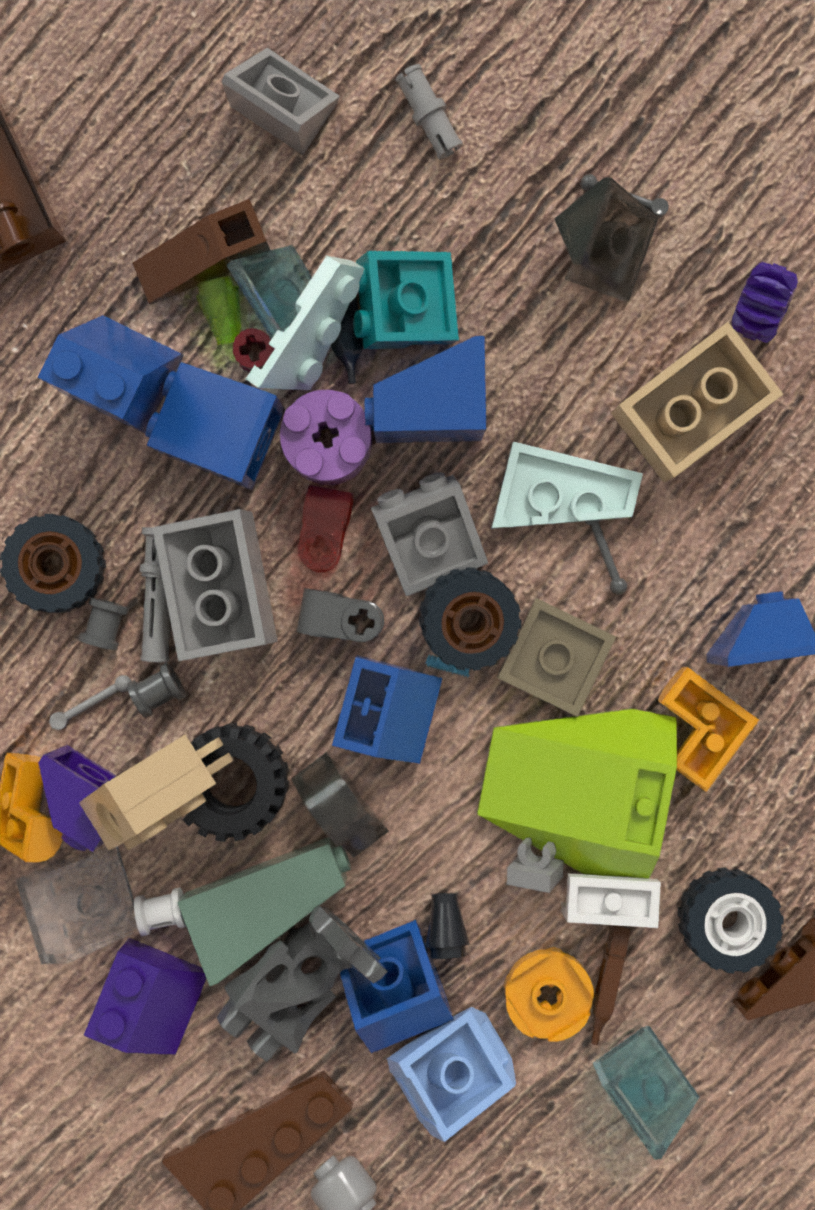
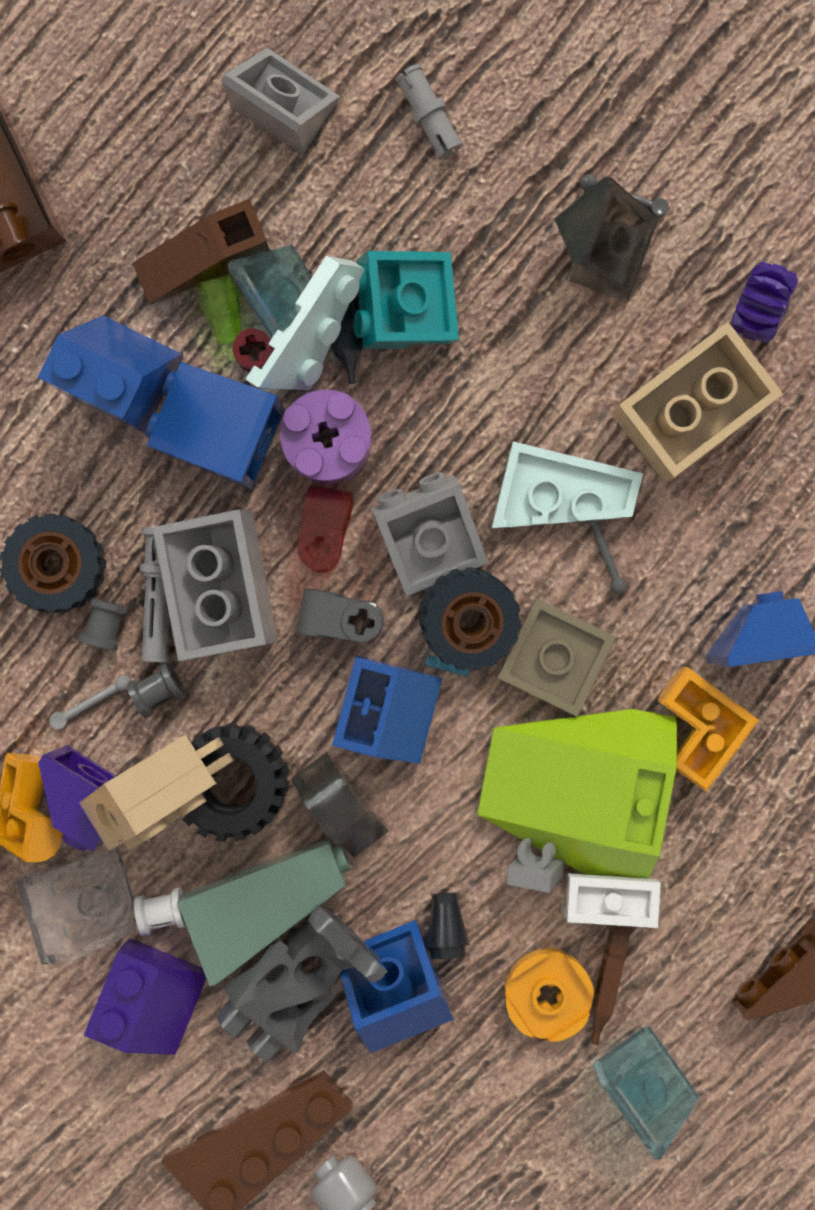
blue slope [365,336,486,443] -> none
light blue slope [387,1007,516,1142] -> none
black wheel [677,867,784,974] -> none

